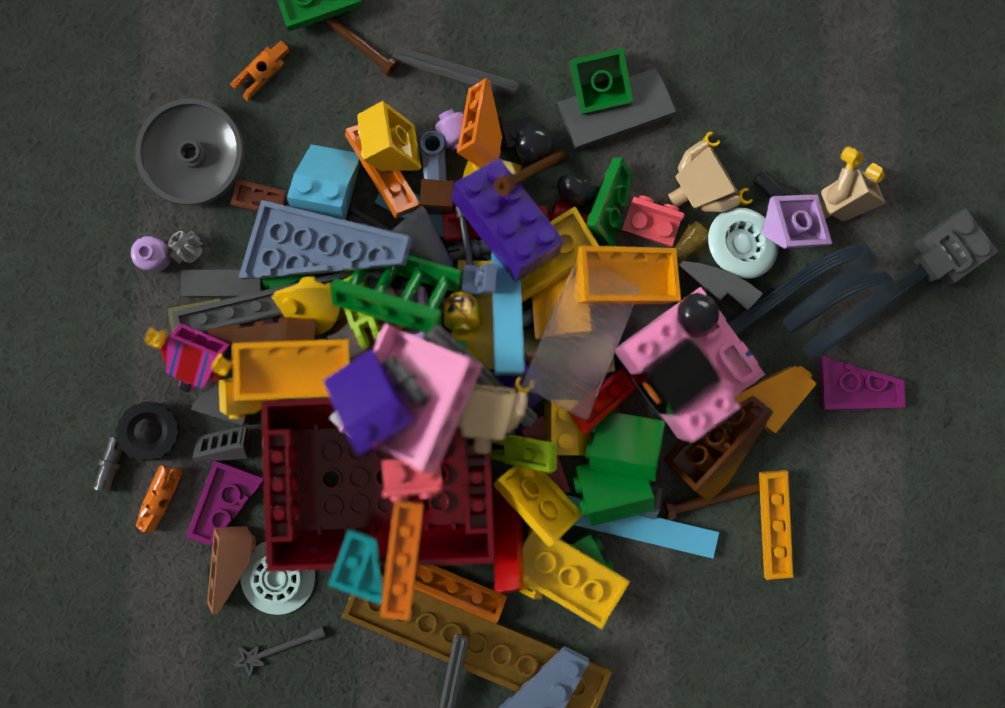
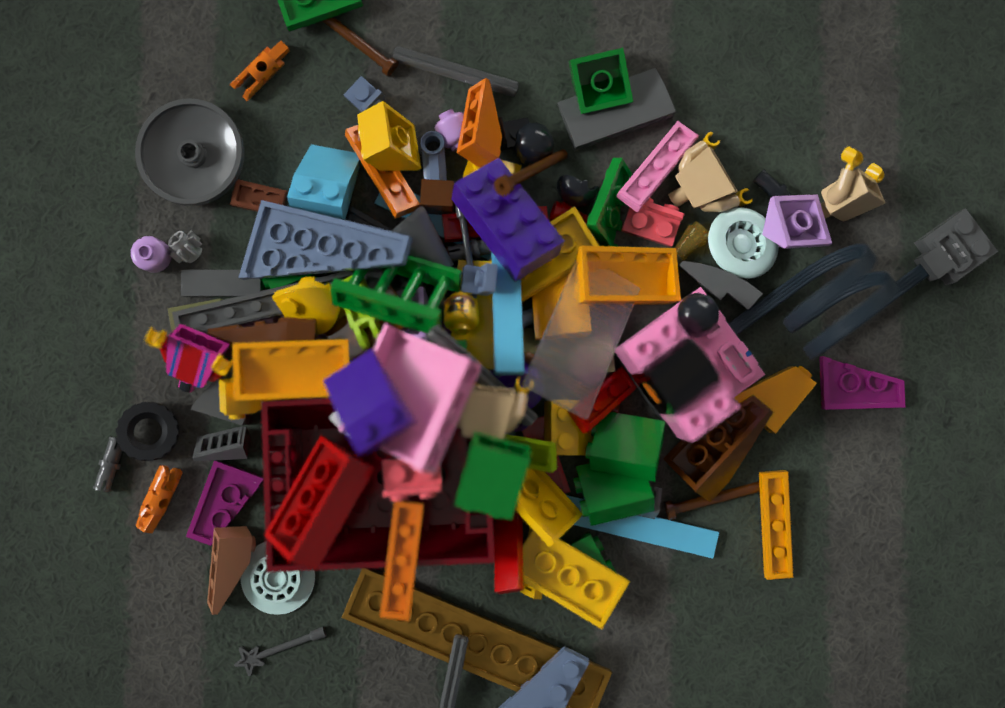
teal wing [328,529,383,605] -> none
dark grey pin [382,355,431,408] -> none
orange plate [414,565,507,623] -> none
none -> red slope [264,436,375,570]
none -> sand blue bracket [344,76,385,112]
none -> green brick [455,432,530,520]
none -> bright pink tile [616,121,699,213]

